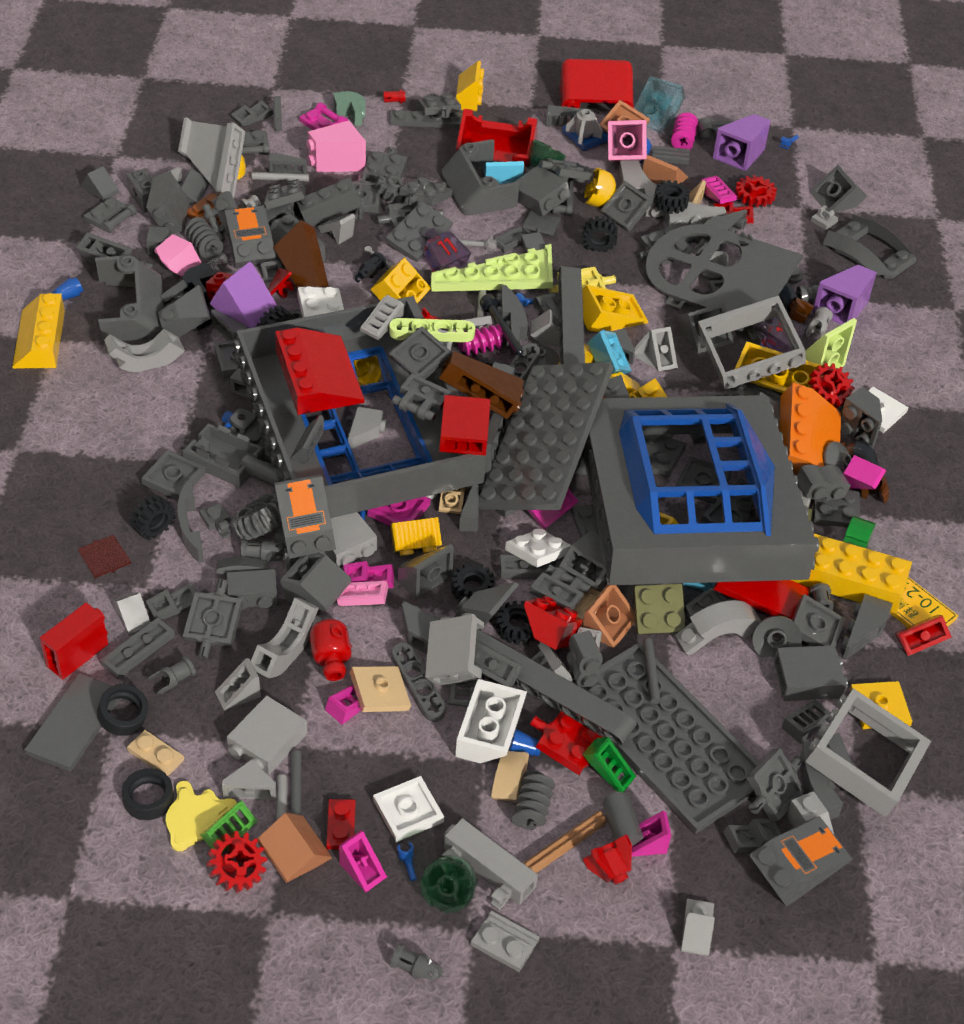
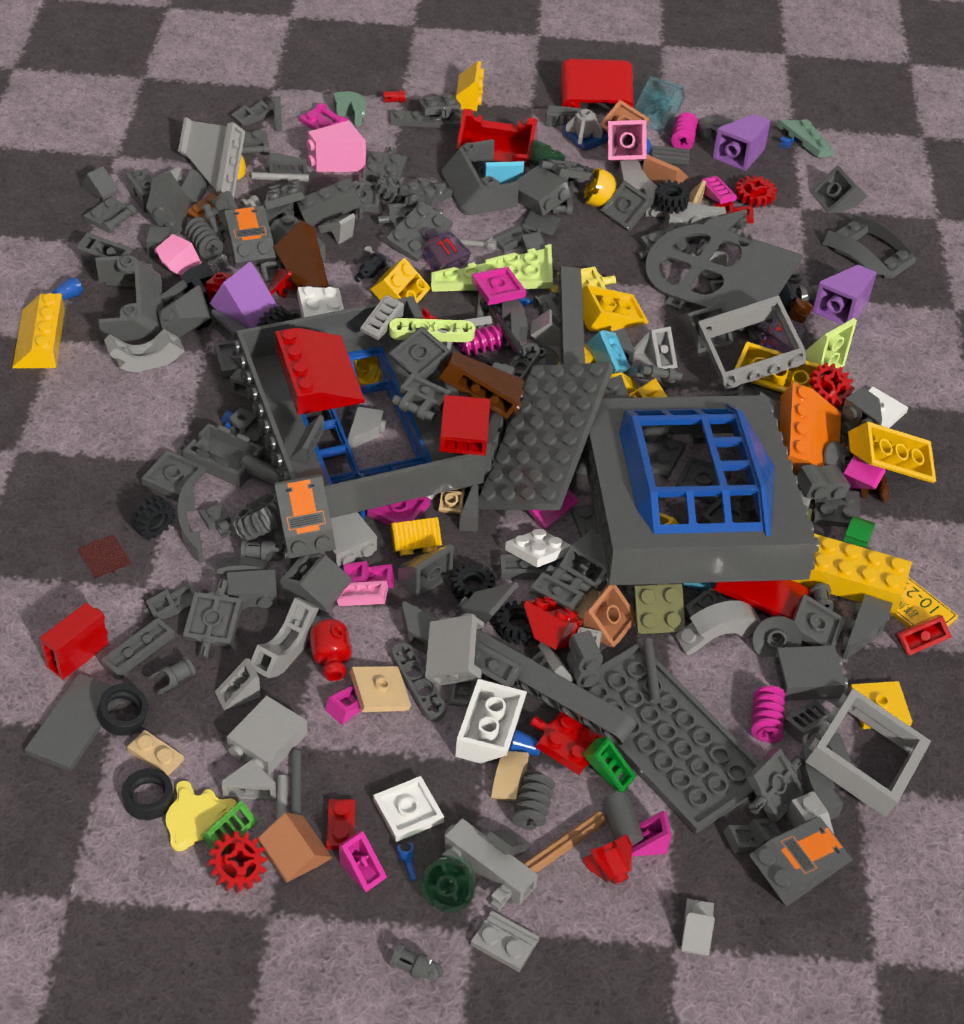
slope [111,592,151,635] -> none
black tyre [582,216,618,252] -> none
light grey piece [806,307,833,338] -> none
light grey tile [811,205,838,230] -> none
none -> dark pink plate [471,267,526,305]
none -> dark grey tile [486,829,531,855]
none -> dark grey plate [627,364,682,383]
none -> dark pink piece [751,686,785,743]
none -> sand green wing [777,119,835,157]
none -> yellow slope [848,422,936,483]

